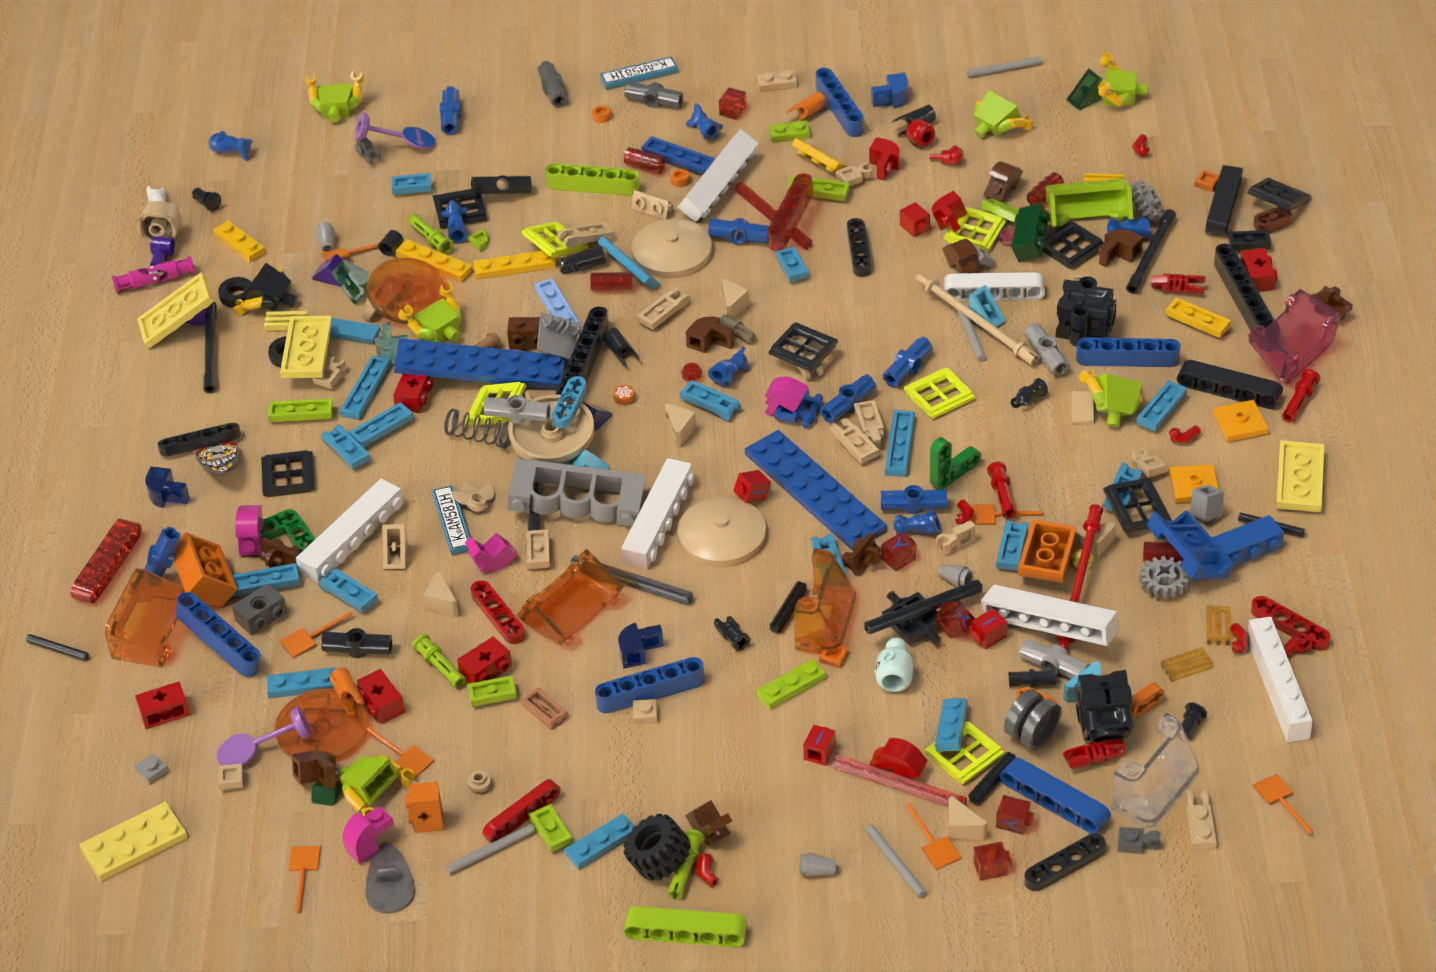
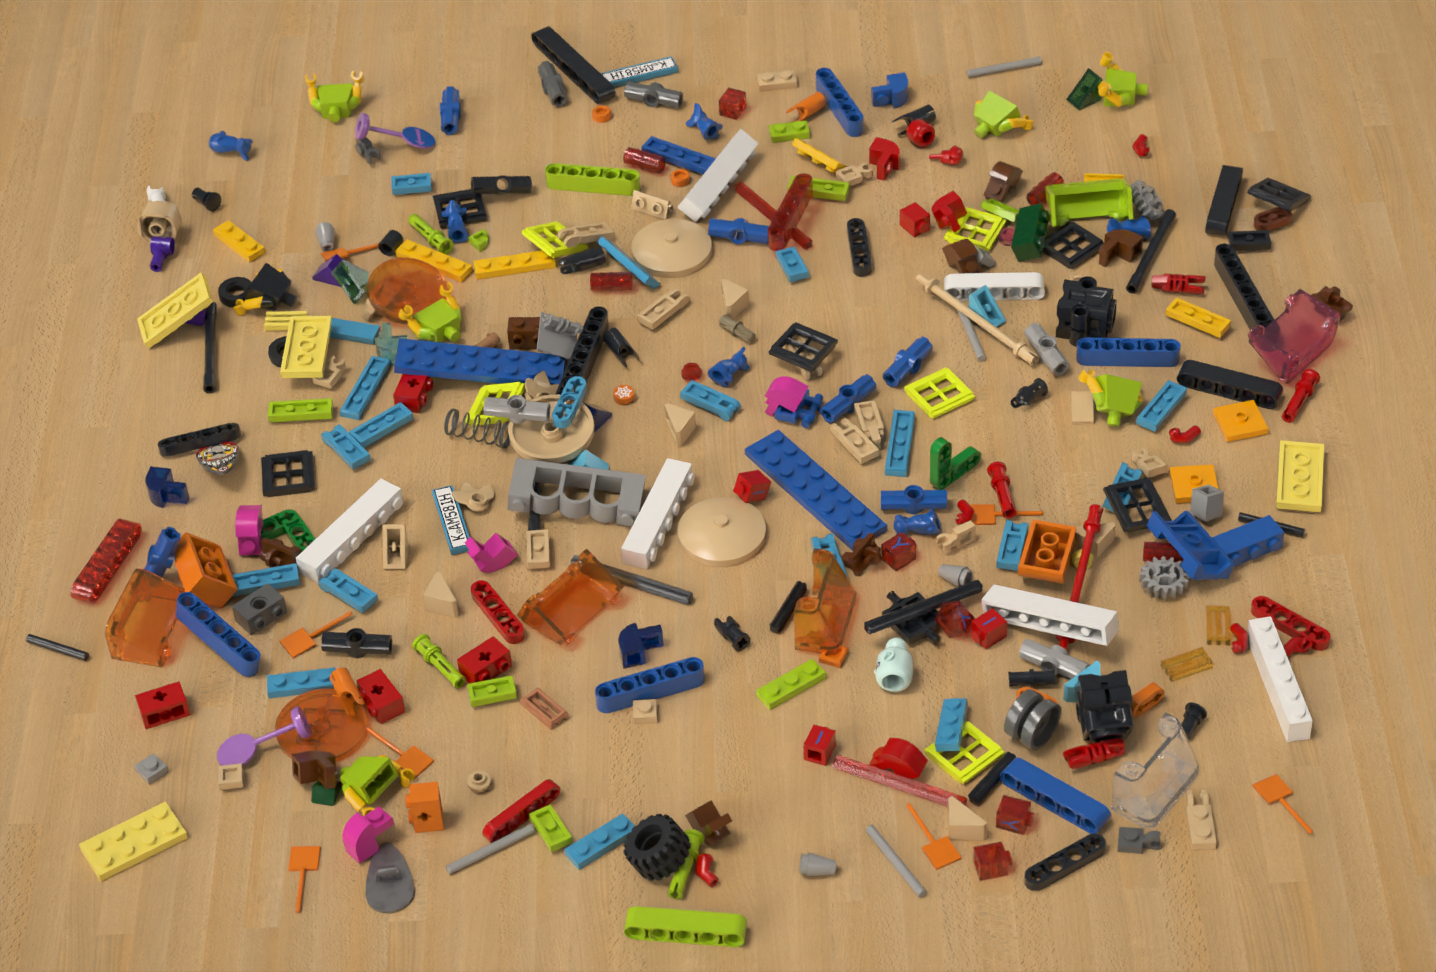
dark pink piece [112,256,195,293] -> none
light blue tile [534,278,582,334] -> none
reddish brown brick [686,316,735,353] -> none
orange tile [1194,170,1220,192] -> none
red brick [1240,248,1278,292] -> none
none -> tan plate [525,371,559,399]
none -> black beam [531,26,616,104]

